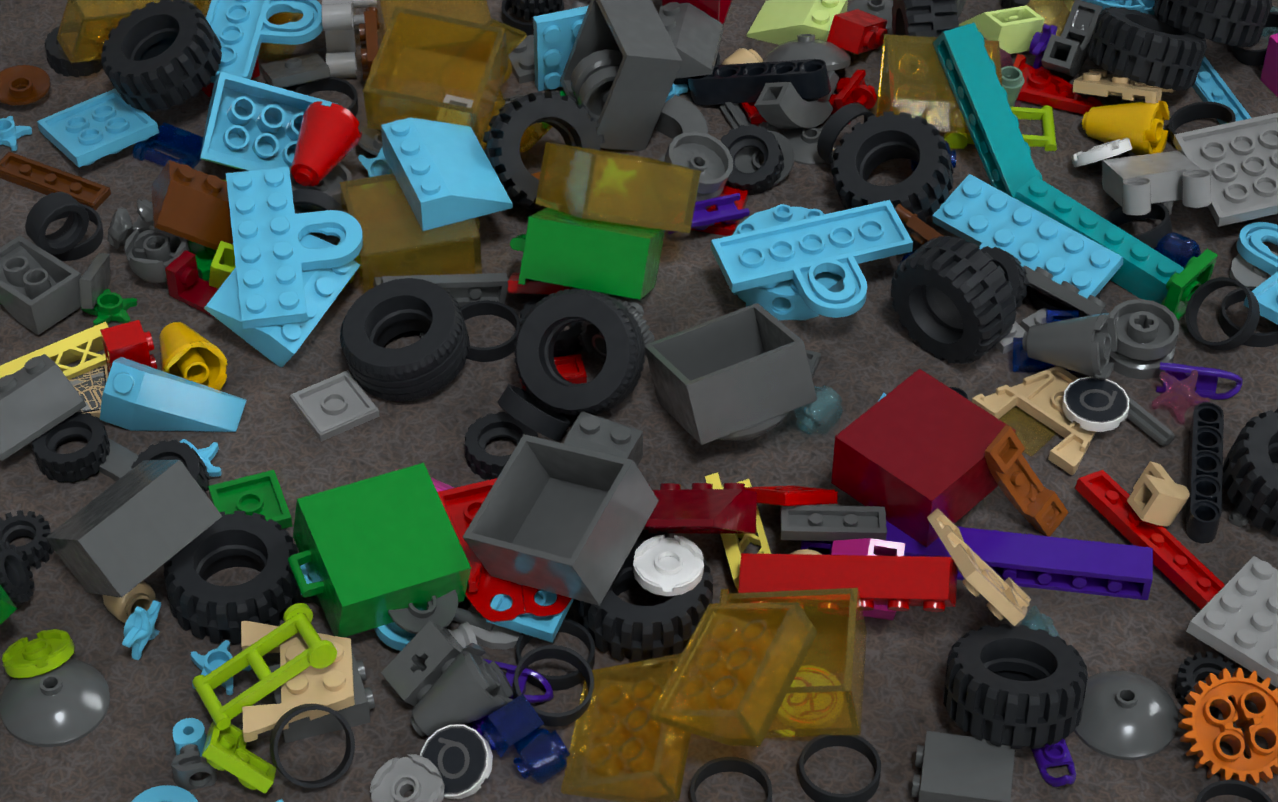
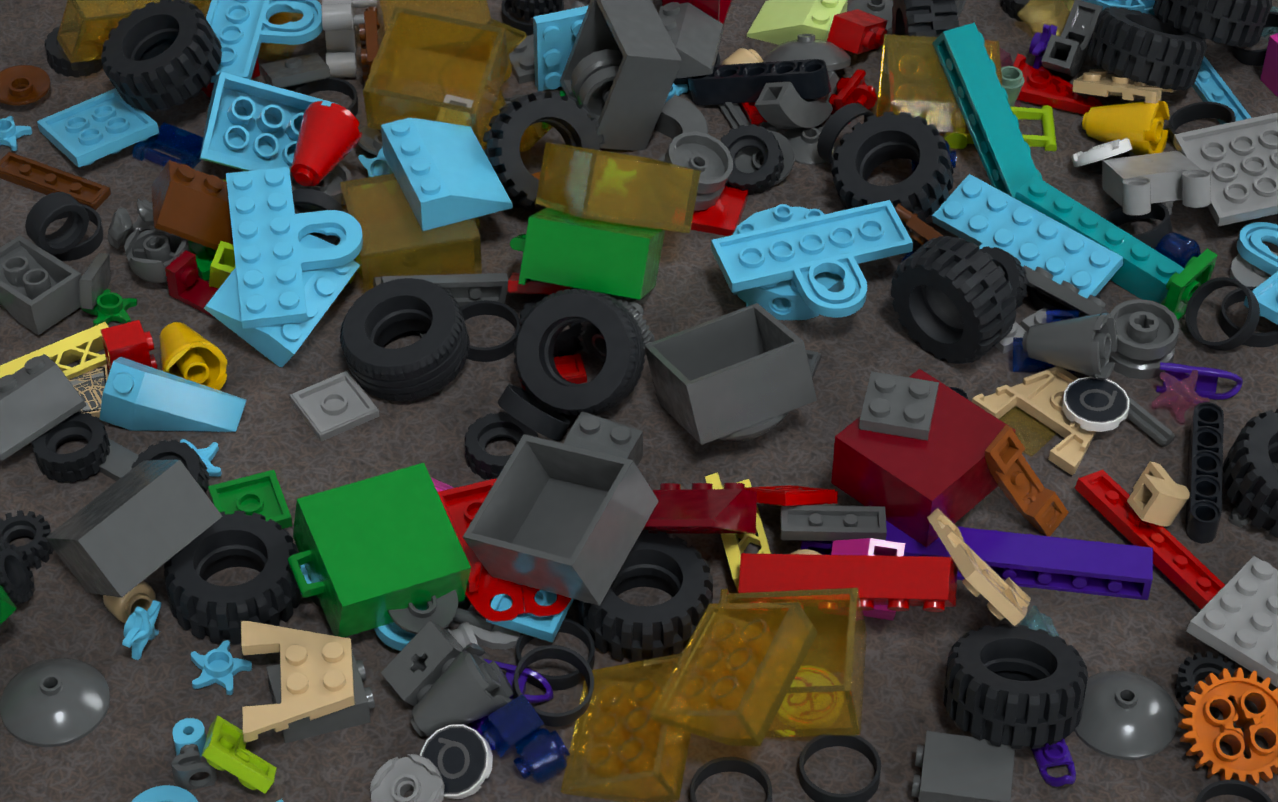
lime tile [2,629,75,678] -> none
lime piece [192,603,337,730] -> none
black tyre [270,704,355,788] -> none
white tile [633,535,704,596] -> none
dark purple piece [668,193,750,234] -> none
clear light blue head [794,385,843,434] -> none
yellowish green slope [959,5,1045,58] -> none
none -> dark grey plate [859,371,939,441]

